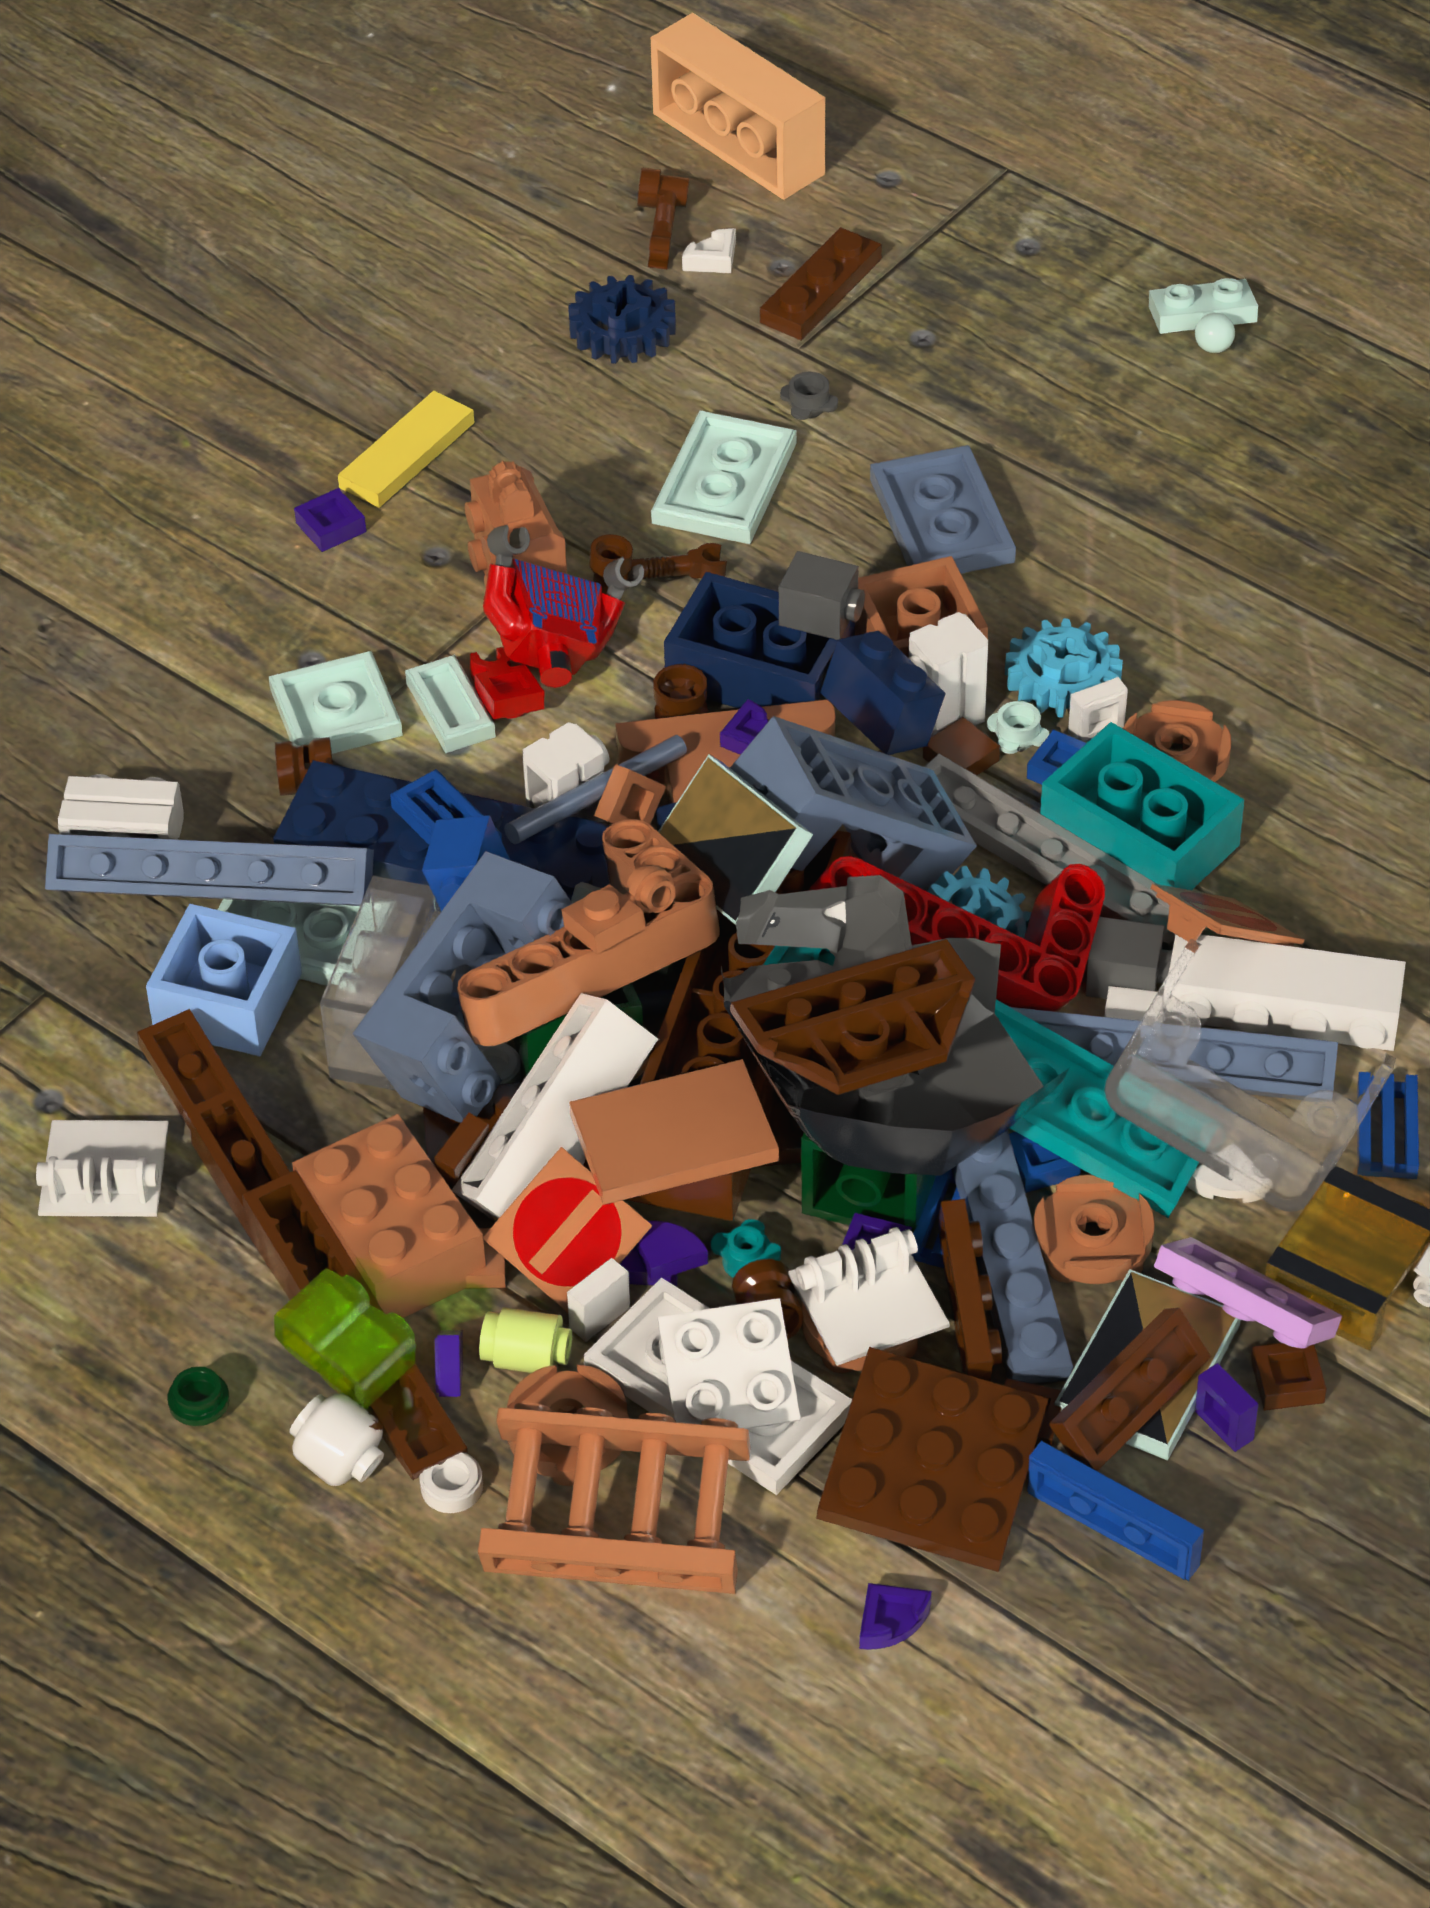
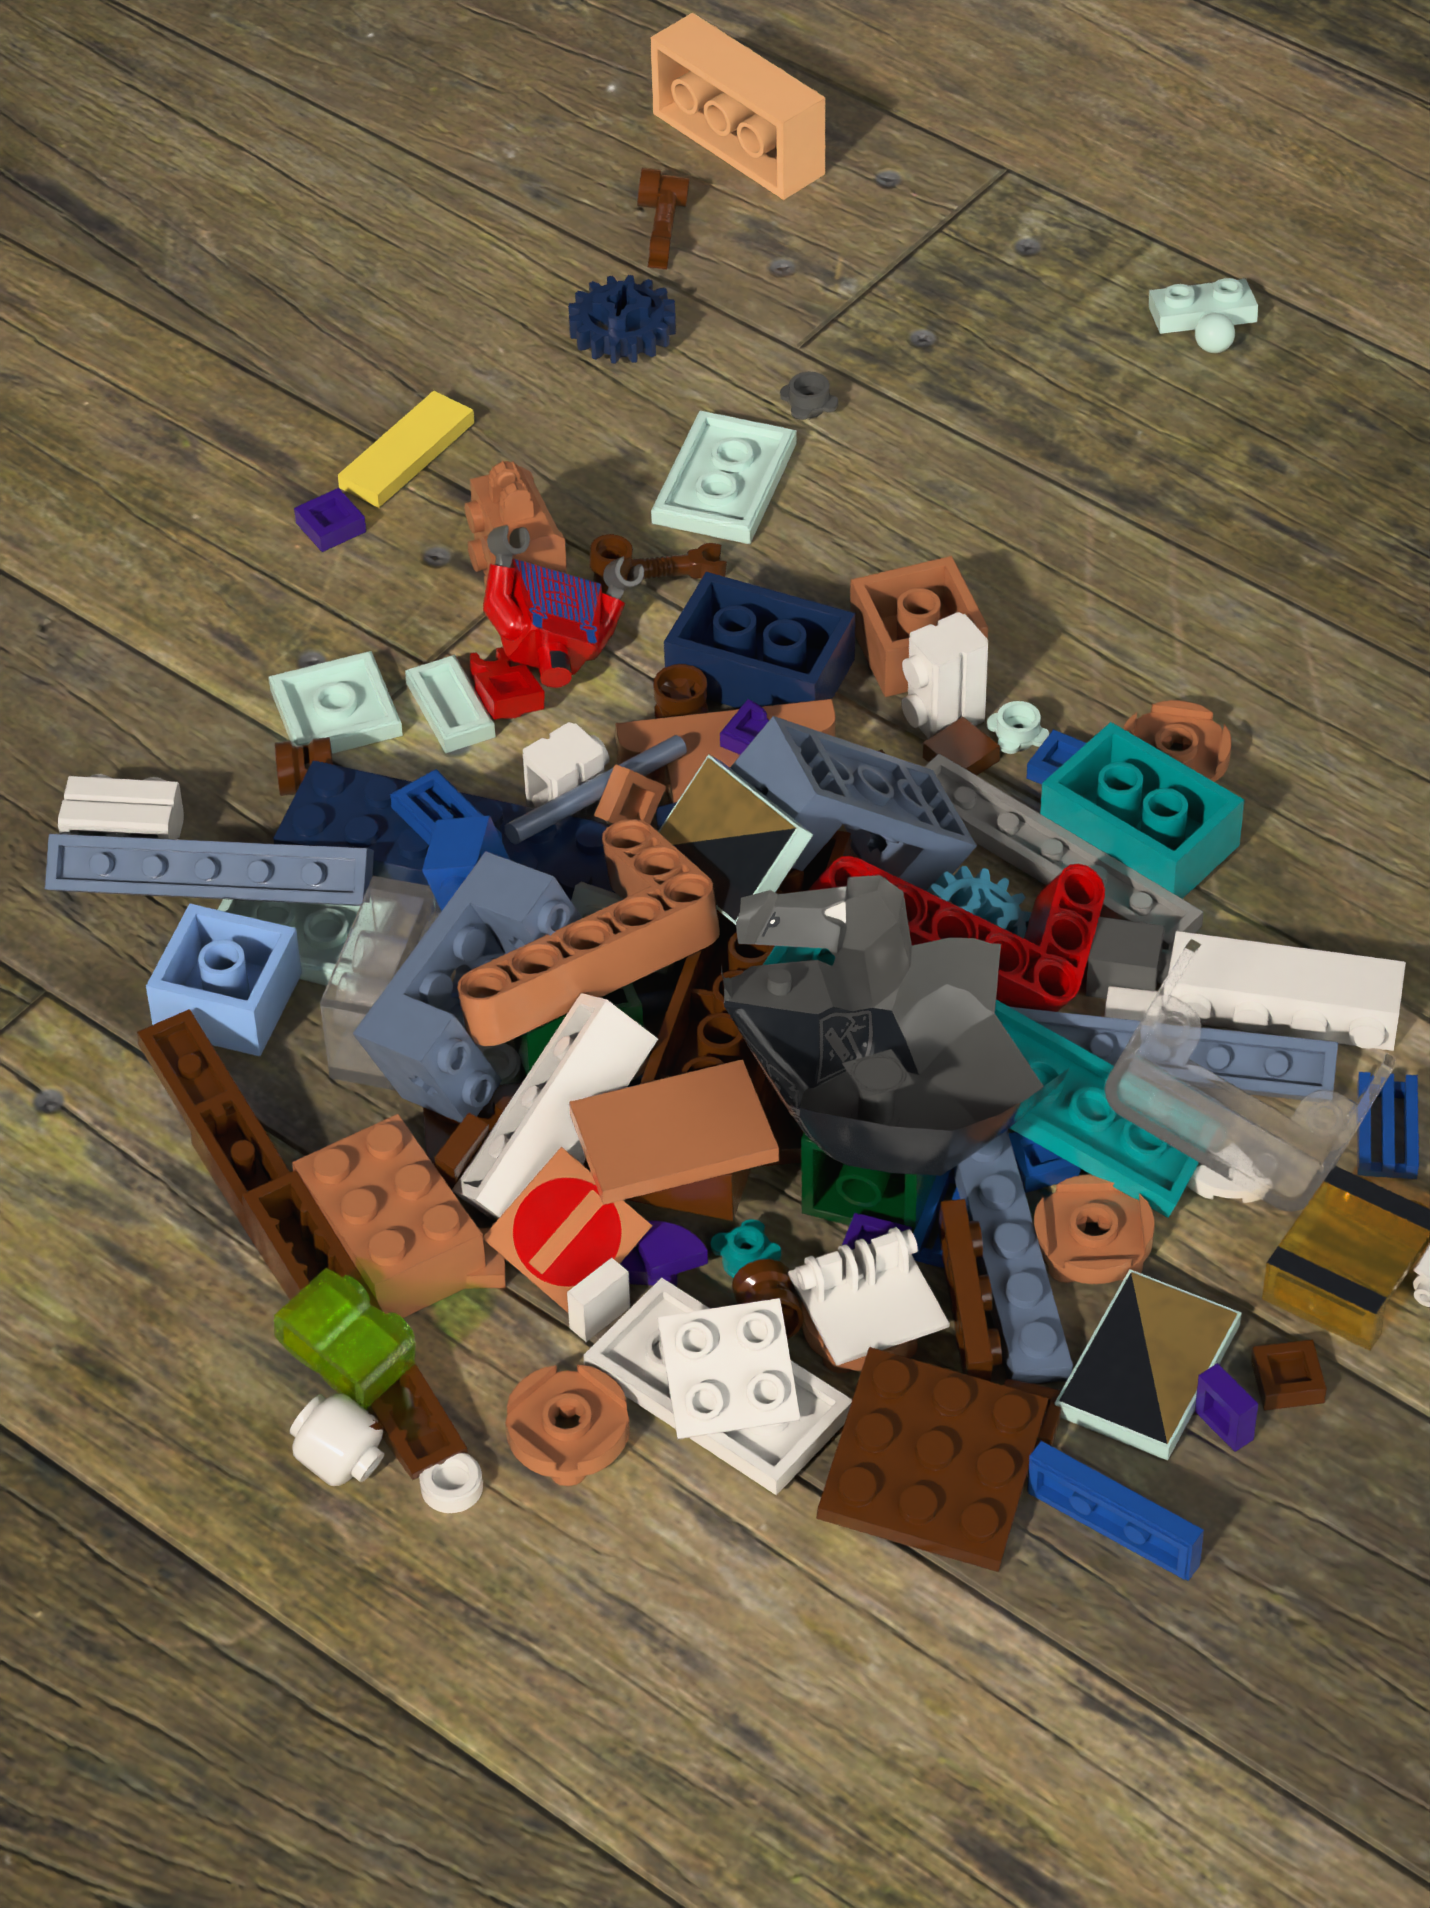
white hinge [36,1120,169,1217] -> none
dark green plate [167,1367,230,1426] -> none
dark purple tile [435,1330,463,1397] -> none
nougat fence [478,1402,751,1594] -> none
yellowish green brick [479,1307,572,1373] -> none
nougat plate [561,865,676,955] -> none
white tile [682,228,736,273] -> none
reddish brown wedge [730,939,975,1095] -> none
reddish brown plate [760,227,882,341] -> none
dark grey brick [779,551,865,640] -> none
dark blue brick [820,630,946,755] -> none
dark purple tile [859,1583,932,1650] -> none
sand blue plate [870,445,1016,573] -> none
medium azure gear [1005,618,1123,718] -> none
reddish brown plate [1049,1308,1212,1472] -> none
white tile [1068,677,1128,742] -> none
nougat piece [1150,883,1305,947] -> none
lavender plate [1154,1237,1342,1348] -> none

